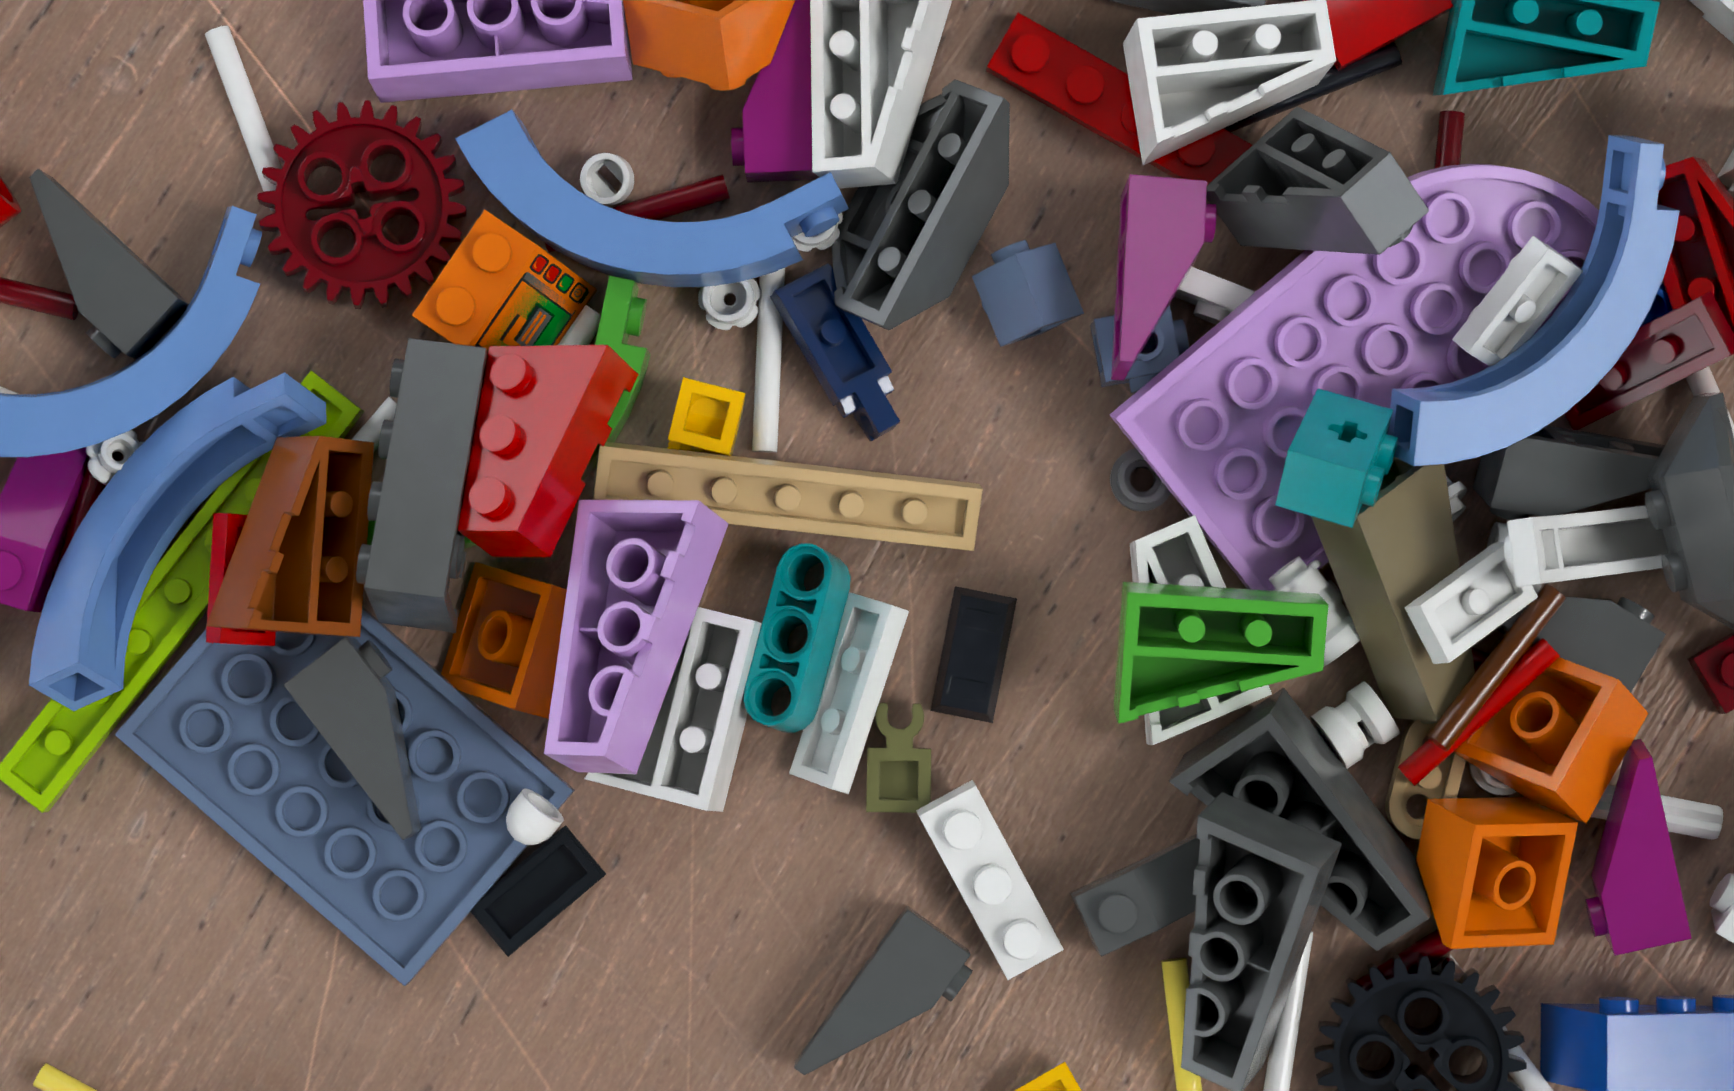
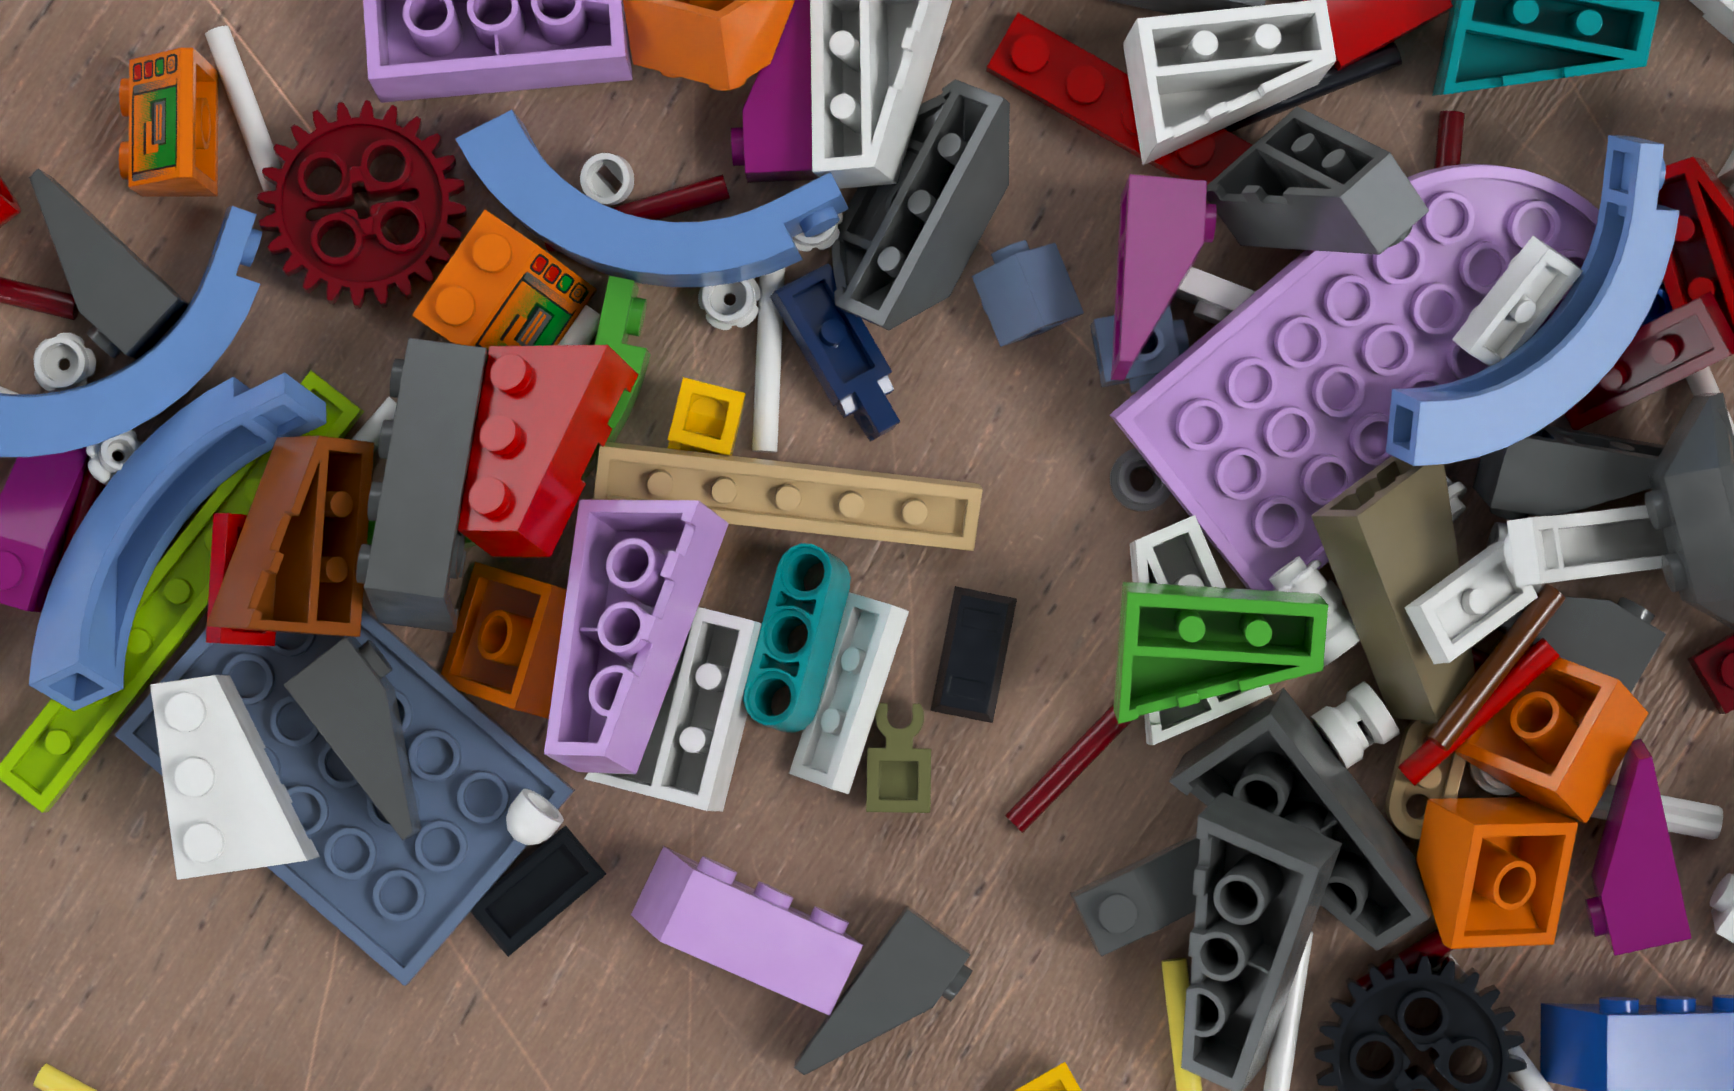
white plate [916,780,1064,980] -> none
teal brick [1275,388,1398,528] -> none
none -> white plate [33,333,96,392]
none -> orange slope [119,48,219,197]
none -> white wedge [150,675,320,880]
none -> lavender wedge [631,846,863,1016]
none -> dark red bar [1005,704,1133,833]

